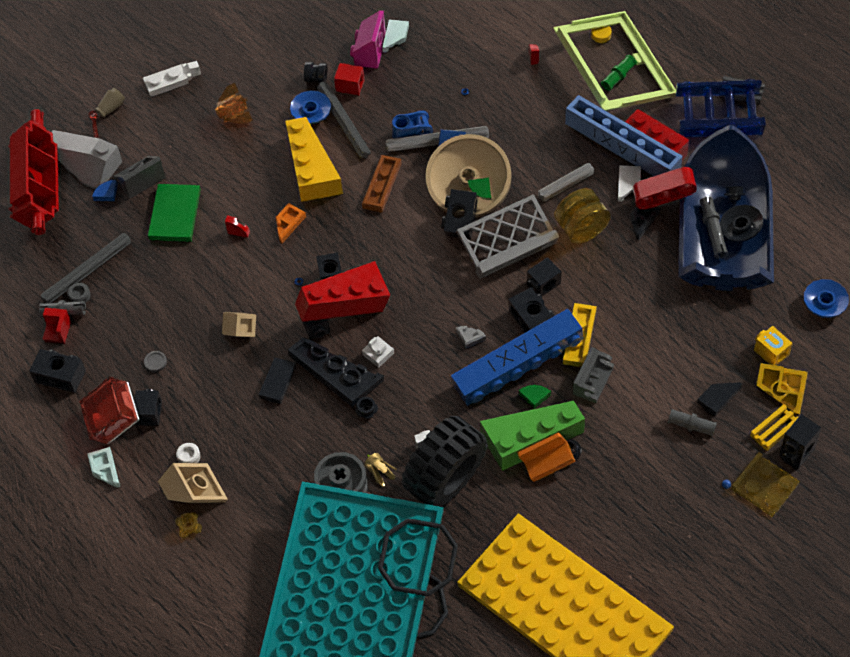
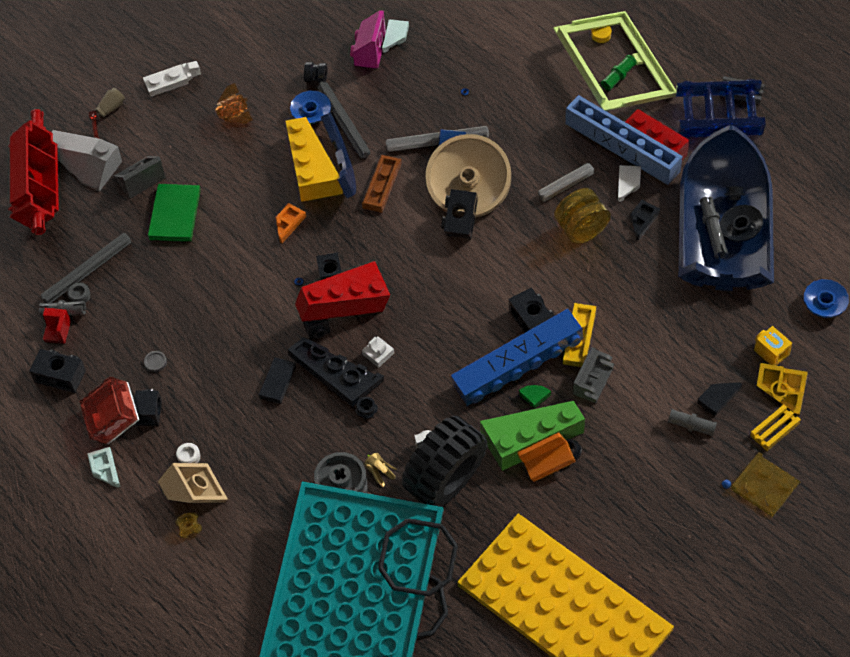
blue tile [92,180,118,201] -> none
tan panel [222,312,256,337] -> none
red tile [225,215,250,237] -> none
red panel [334,63,365,95] -> none
blue piece [392,111,433,138] -> none
light grey fence [456,194,559,279] -> none
light grey tile [456,326,486,349] -> none
green tile [468,178,492,200] -> none
black brick [526,257,562,296] -> none
red tile [528,44,539,65] -> none
red beam [633,167,697,210] -> none
black brick [779,414,821,469] -> none
none -> dark blue tile [321,113,356,198]

